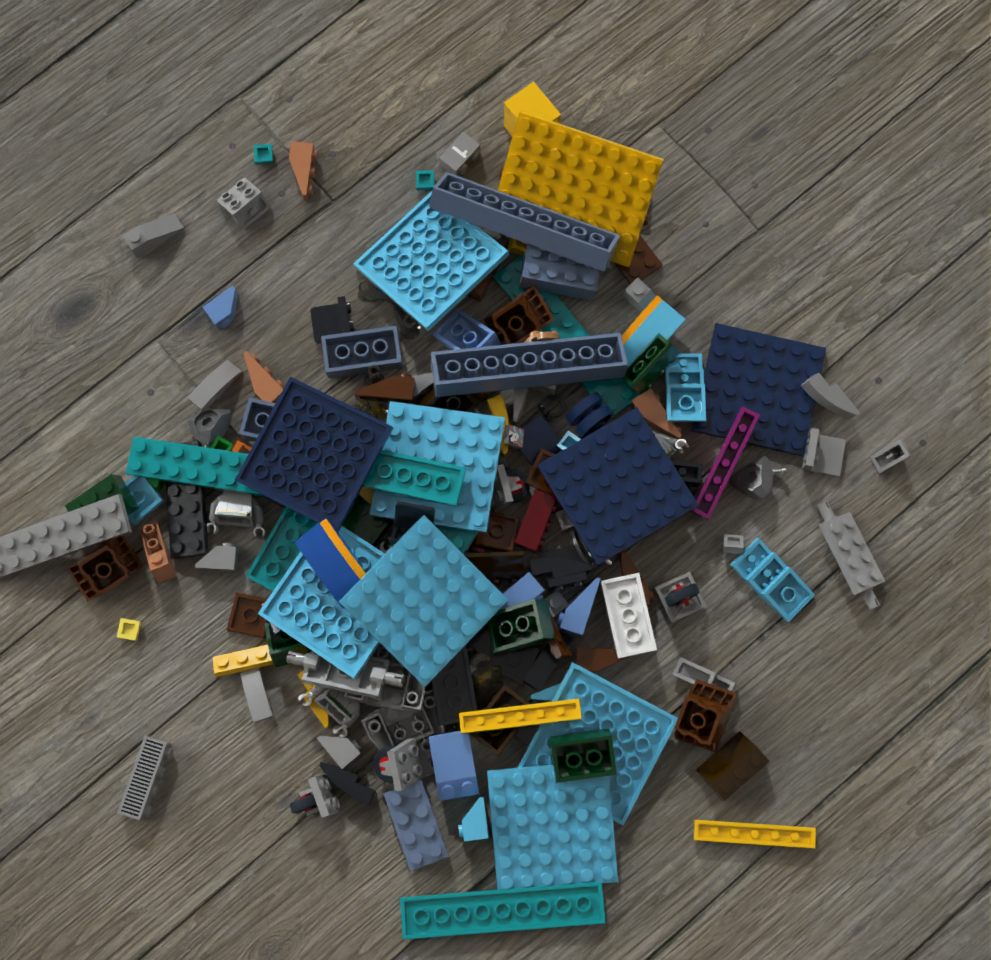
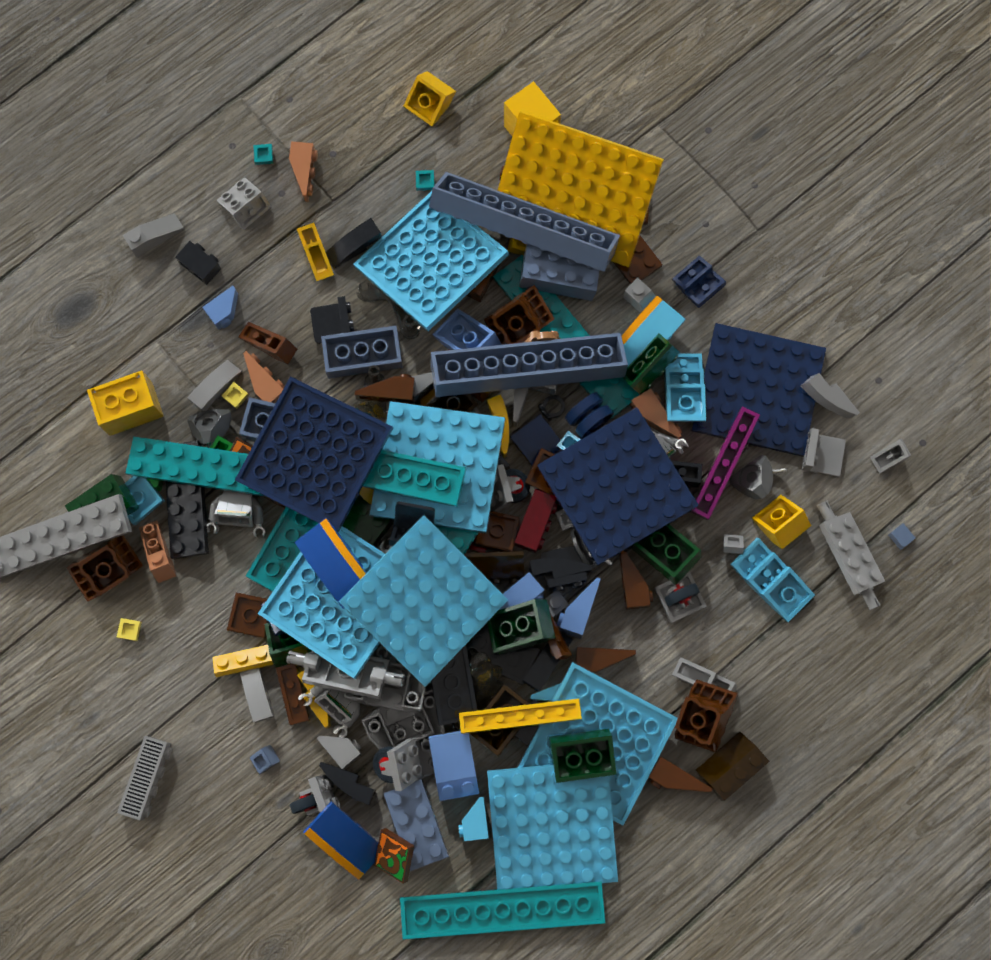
light grey slope [195,543,239,573] -> none
light grey brick [439,132,481,176] -> none
light grey tile [504,424,524,449] -> none
white plate [600,573,657,659] -> none
yellow plate [693,820,816,848] -> none
none -> yellow container [87,370,164,436]
none -> black brick [175,241,221,285]
none -> light yellow plate [222,382,249,409]
none -> reddish brown slope [239,322,298,365]
none -> sand blue slope [250,745,280,775]
none -> reddish brown plate [276,664,310,726]
none -> yellow slope [297,223,334,281]
none -> blue slope [303,801,378,880]
none -> black slope [326,218,382,268]
none -> tile [374,828,415,884]
none -> yellow slope [403,71,456,126]
none -> dark green brick [632,524,702,585]
none -> reddish brown slope [648,757,713,792]
none -> dark blue slope [672,255,726,308]
none -> yellow slope [752,495,811,549]
none -> sand blue slope [888,523,915,550]

